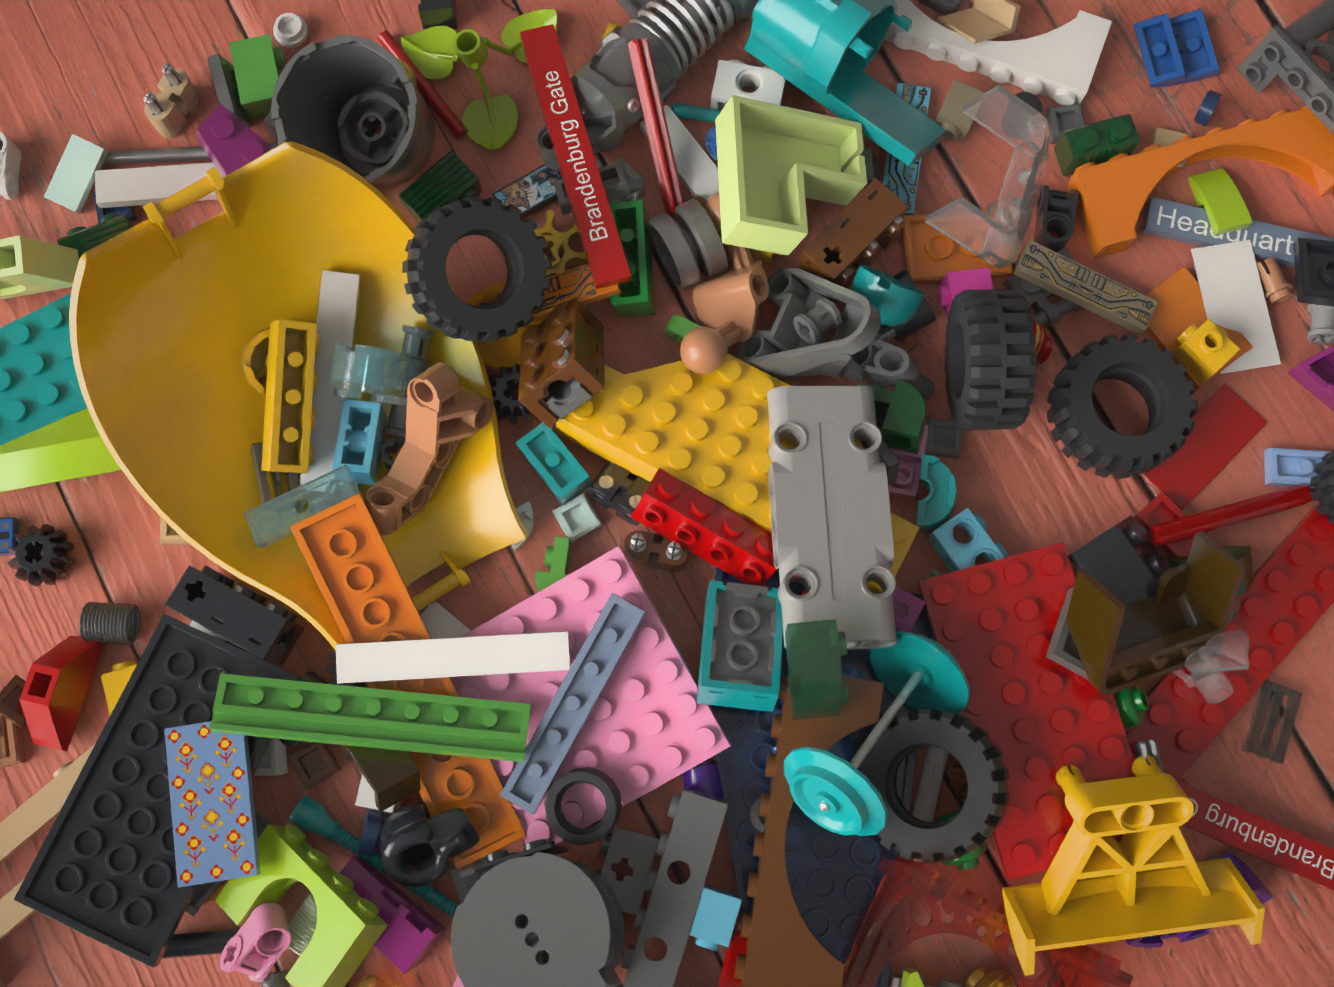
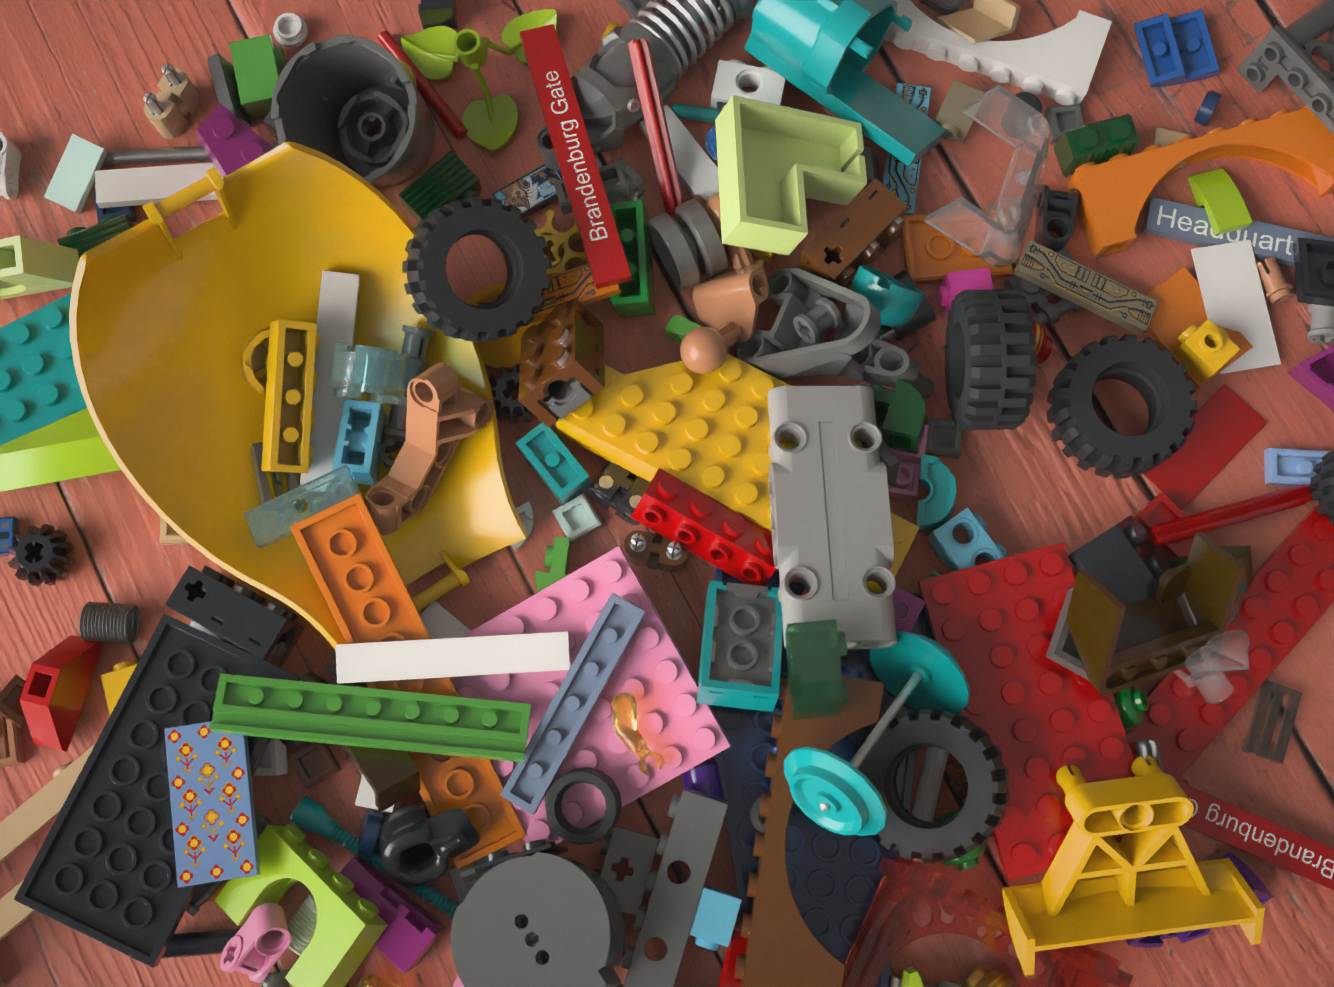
none -> clear yellow arm [612,692,664,775]

